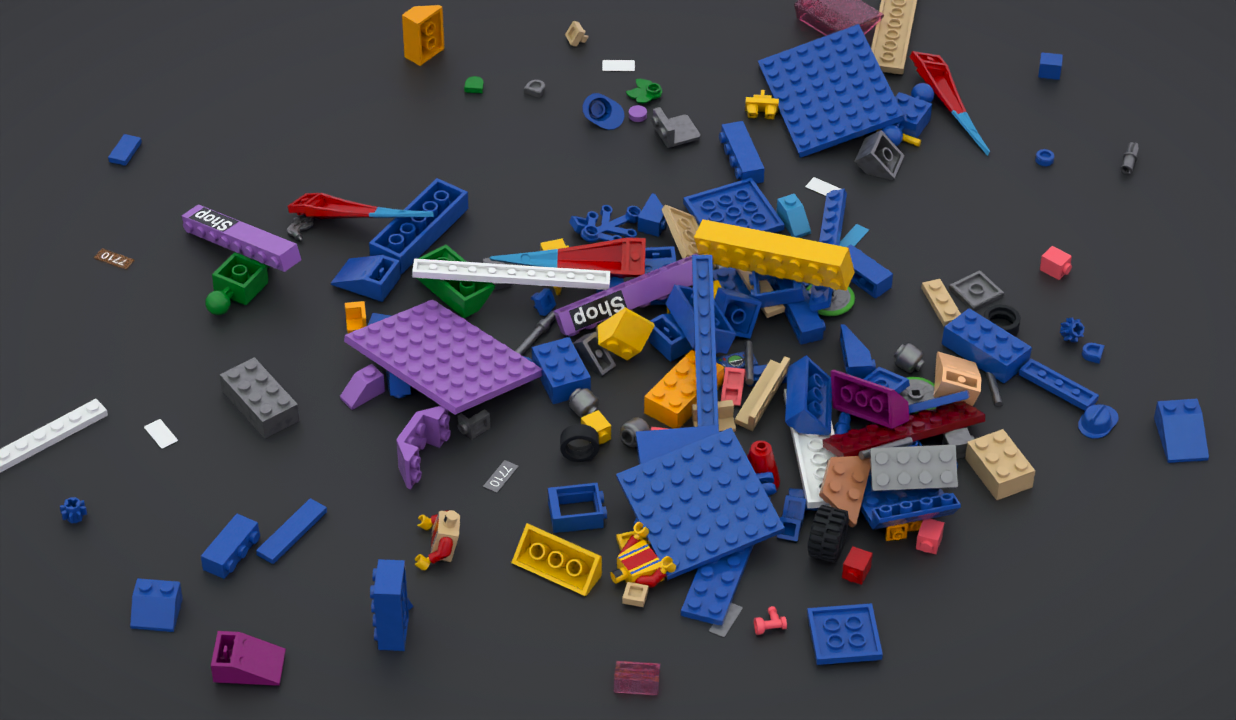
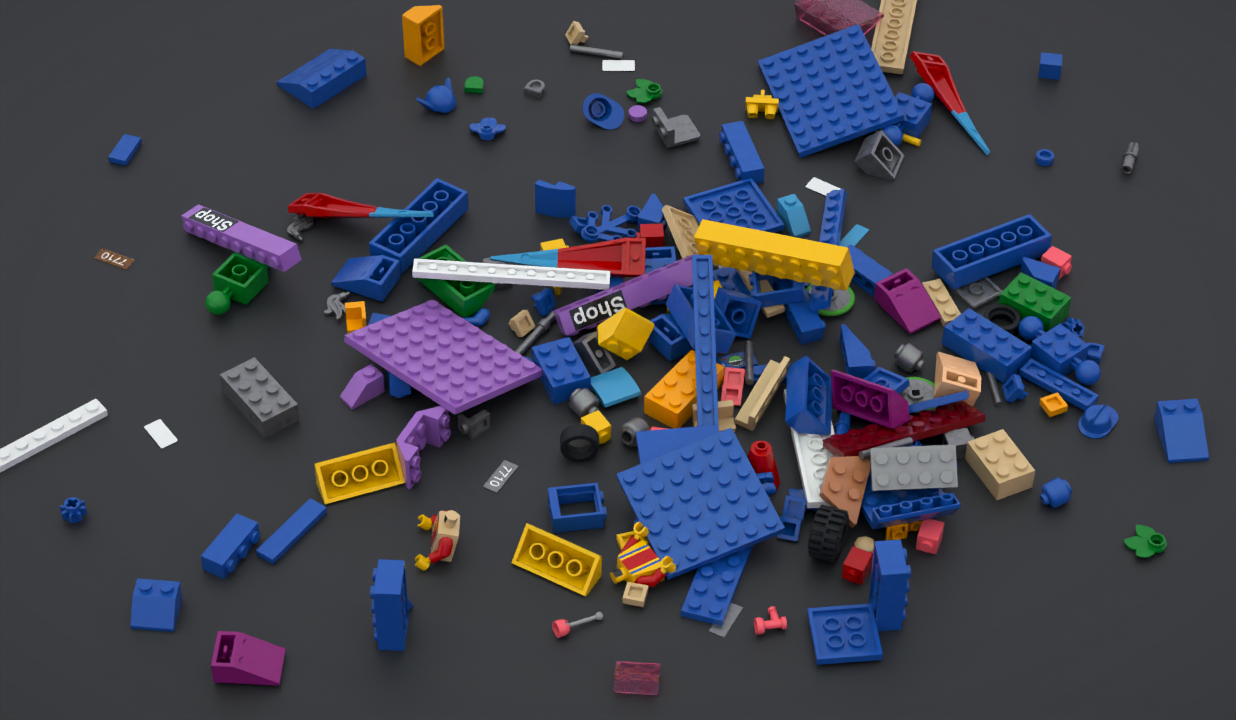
none -> blue slope [276,49,367,109]
none -> yellow slope [314,442,405,504]
none -> flat silver piece [324,291,350,323]
none -> blue piece [416,78,456,113]
none -> blue arm [464,308,490,327]
none -> blue plate [469,117,506,140]
none -> tan tile [508,310,536,337]
none -> blue slope [535,180,576,218]
none -> hinge [552,612,603,638]
none -> flat silver bar [570,45,623,59]
none -> dark azure slope [591,367,641,408]
none -> red brick [636,223,664,248]
none -> tan tile [854,536,874,553]
none -> blue brick [869,540,911,631]
none -> magenta slope [874,268,941,334]
none -> blue brick [932,214,1052,290]
none -> green brick [999,272,1071,332]
none -> blue tile [1002,374,1028,403]
none -> blue brick [1018,316,1101,386]
none -> blue slope [1020,257,1060,289]
none -> light orange plate [1039,392,1068,417]
none -> blue head [1040,477,1072,508]
none -> green plate [1123,525,1167,558]

